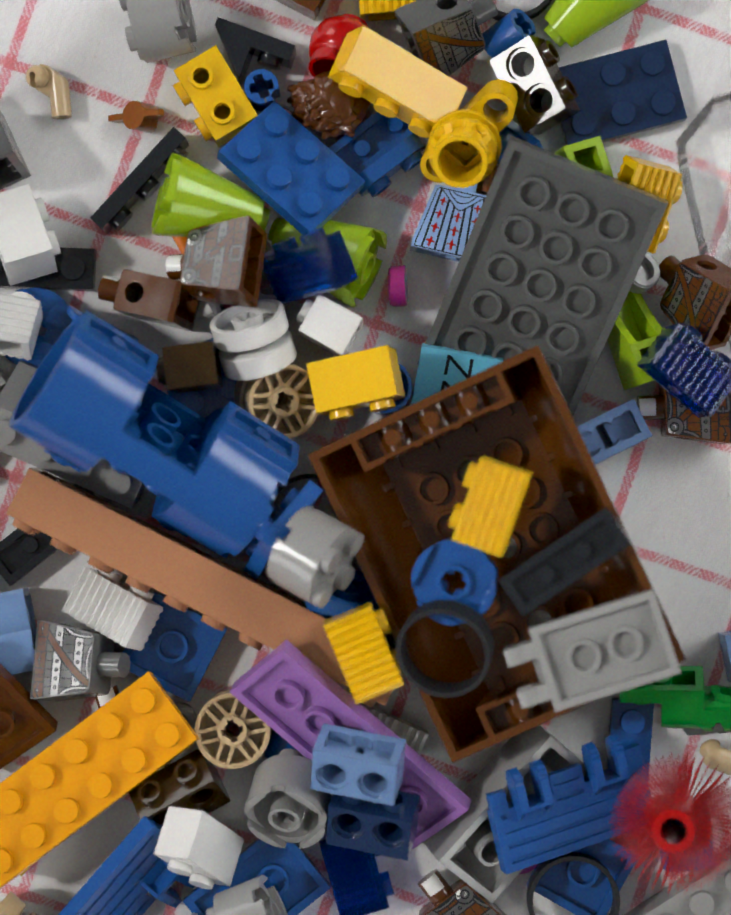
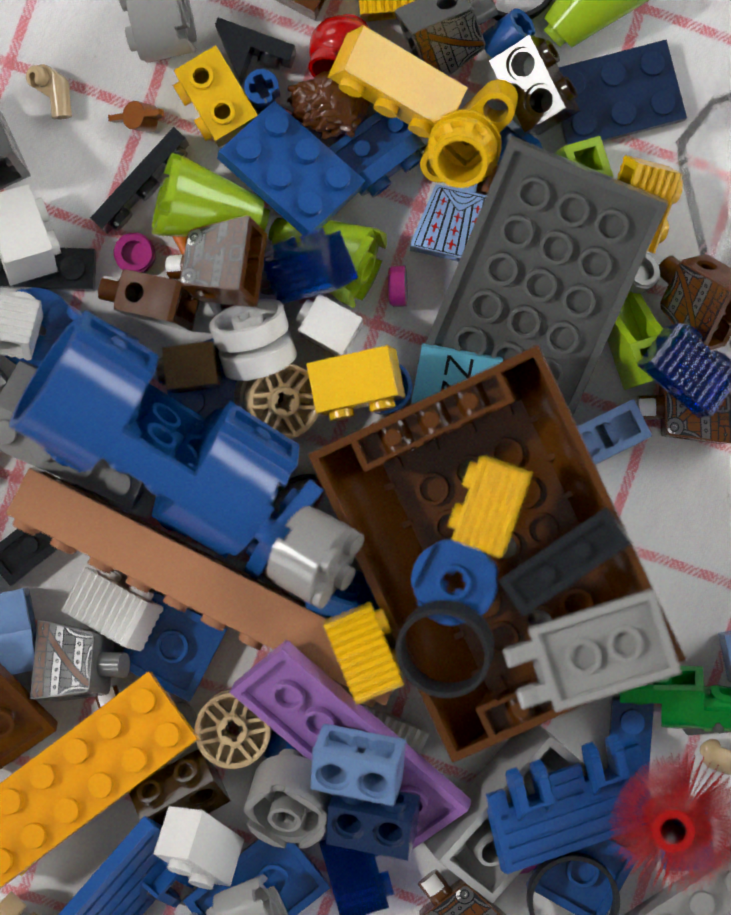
none -> dark pink tile [114,232,156,273]

